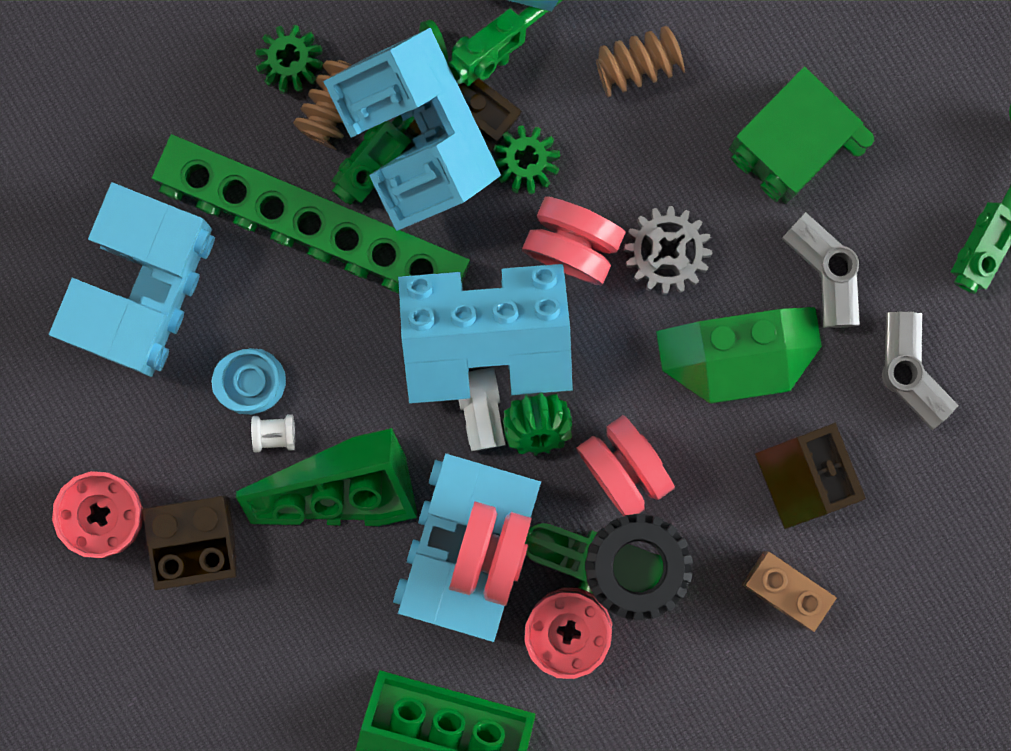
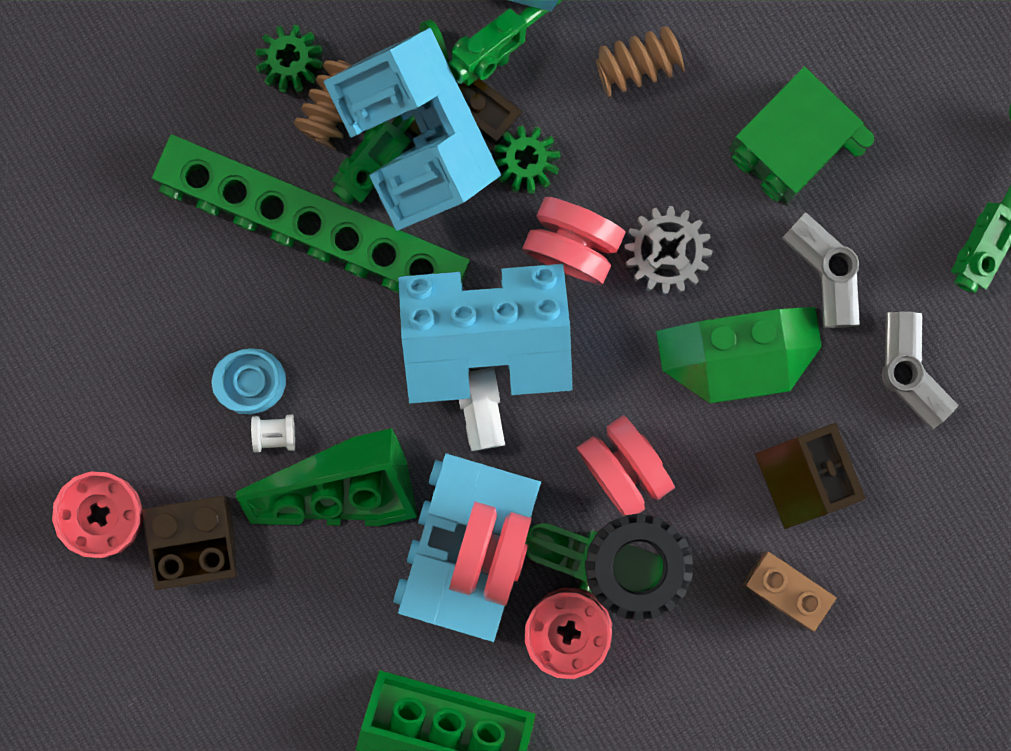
medium azure piece [49,182,215,377] -> none
green gear [503,392,573,456] -> none

